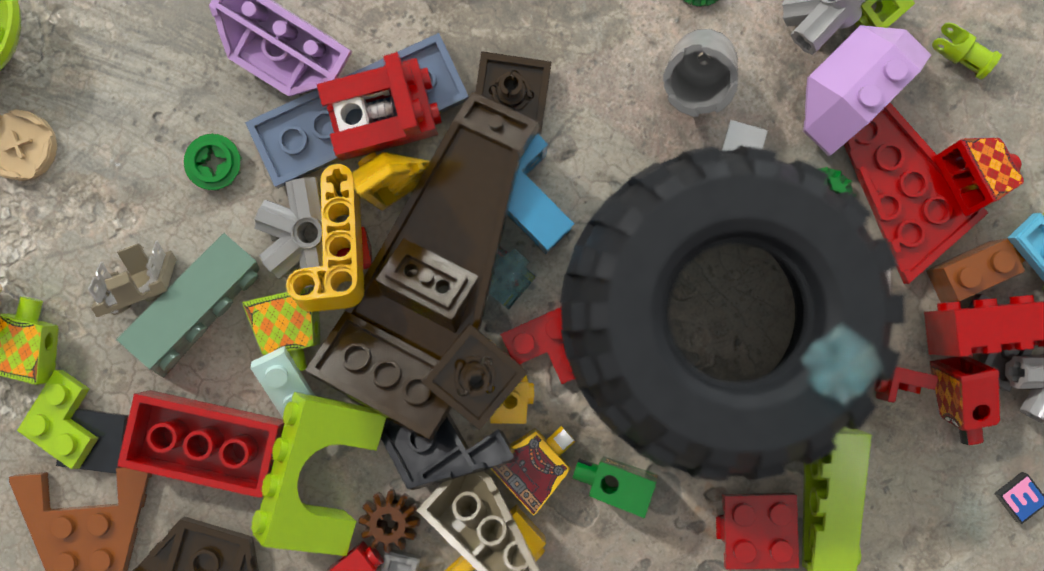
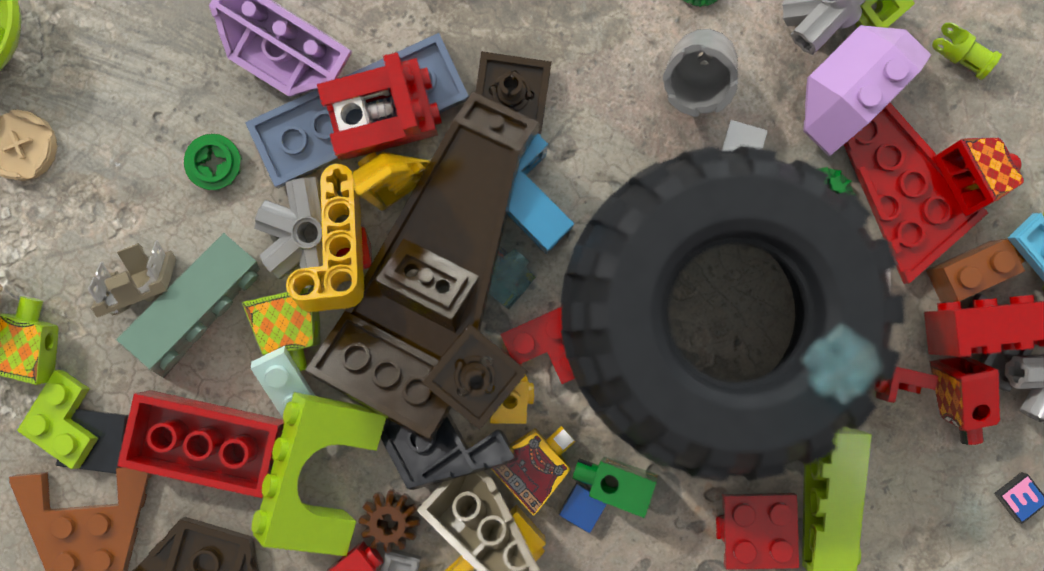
none -> blue tile [559,482,607,533]

